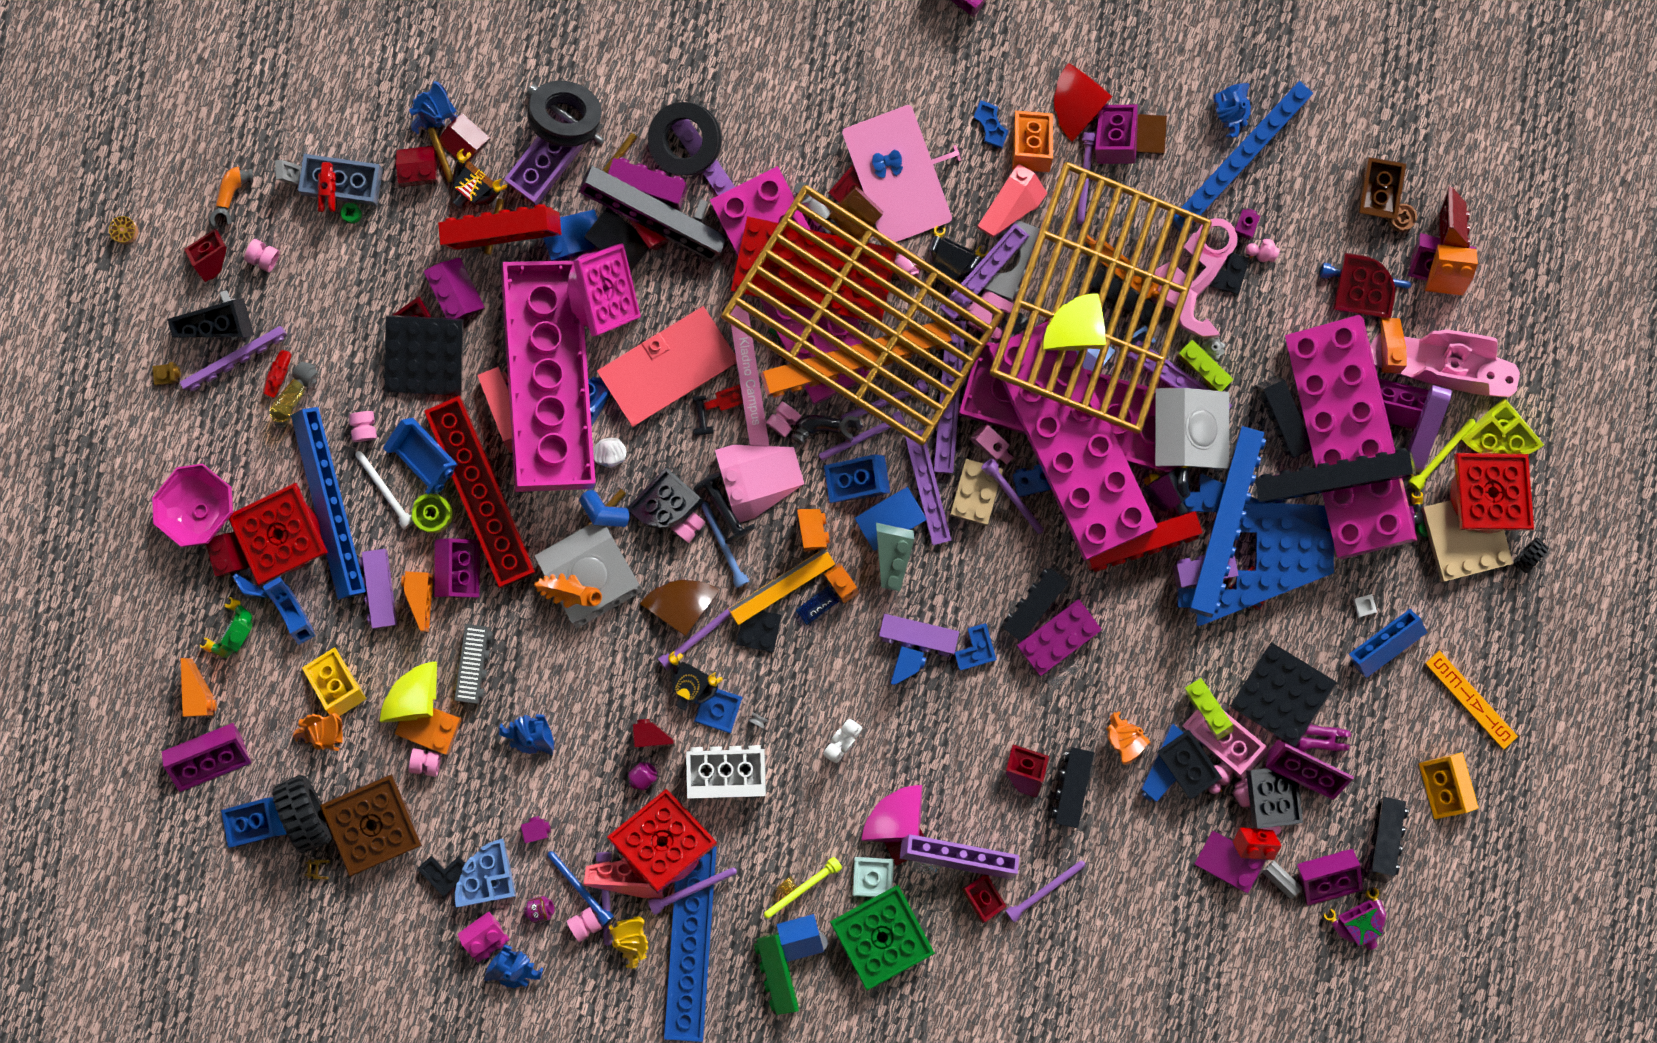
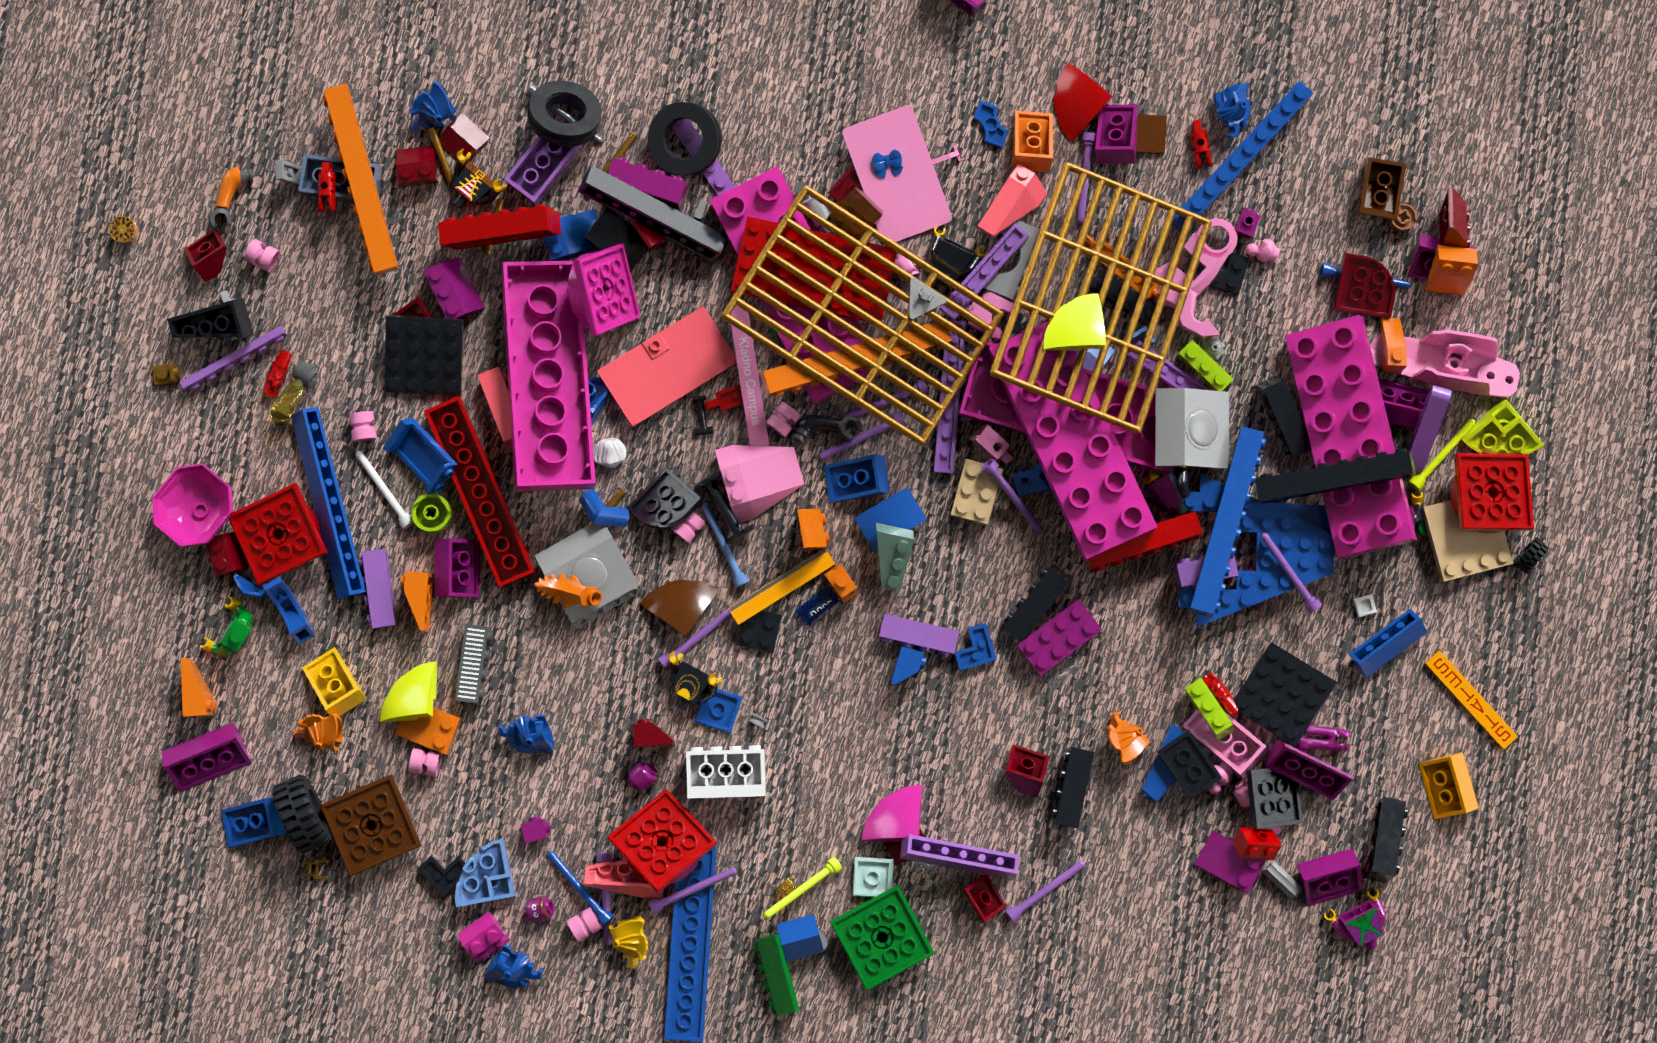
green wheel [341,203,362,224] -> none
white gear [823,719,862,763] -> none
medium lavender plate [904,429,951,545] -> none
none -> orange brick [322,83,399,276]
none -> light grey piece [909,277,947,320]
none -> red hinge [1190,120,1213,170]
none -> red hinge [1202,672,1239,717]
none -> medium lavender piece [1261,533,1322,613]

